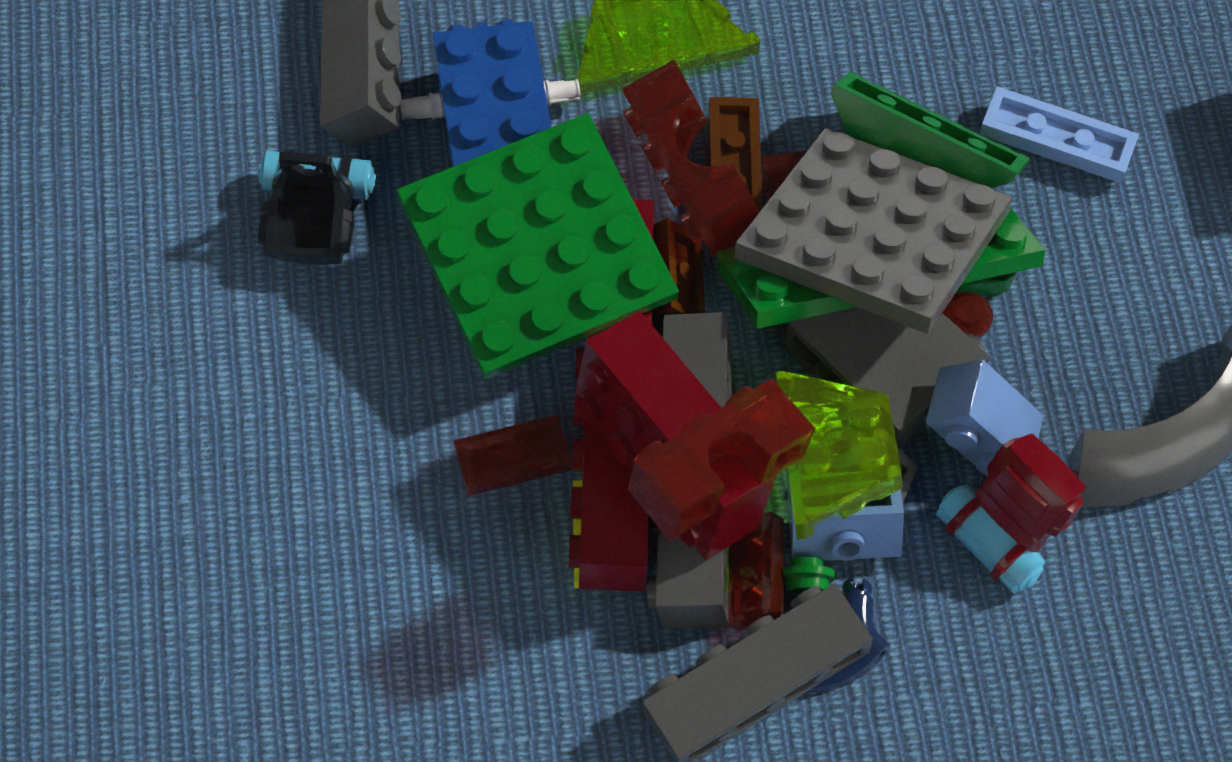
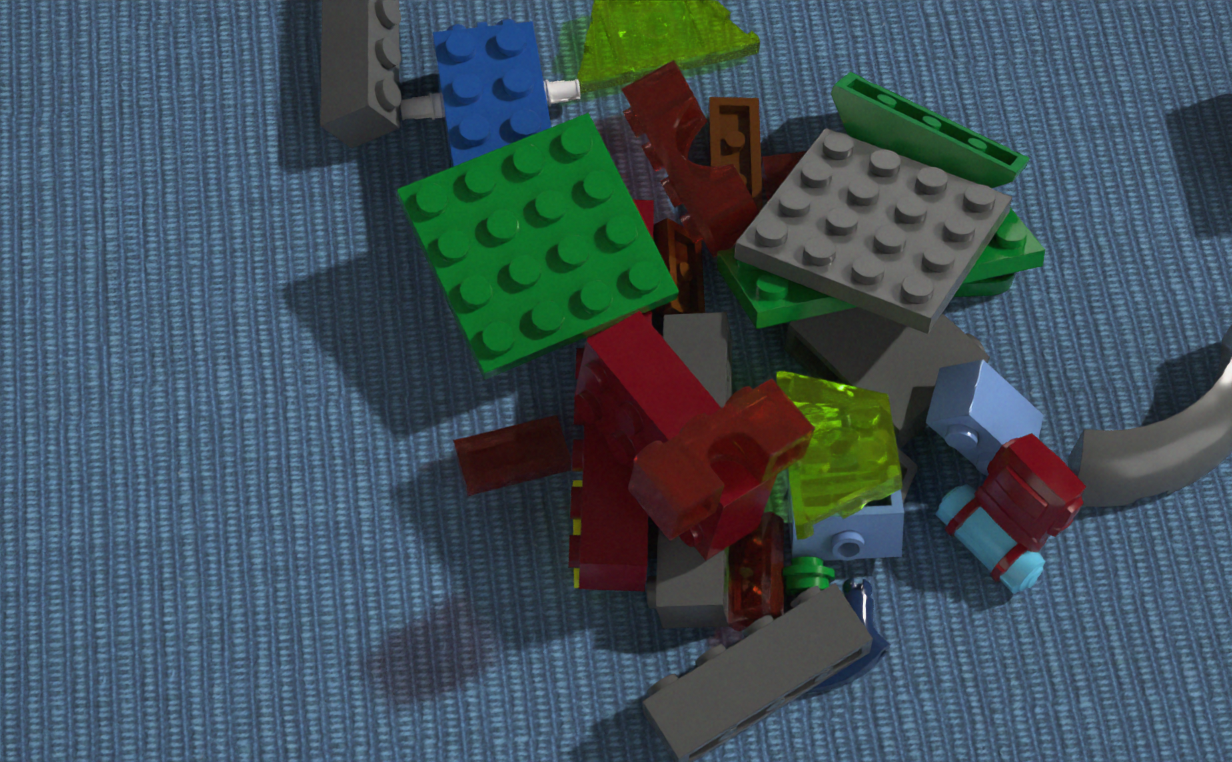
black piece [258,150,376,265] -> none
clear red plate [942,292,993,339] -> none
light blue plate [979,86,1139,183] -> none

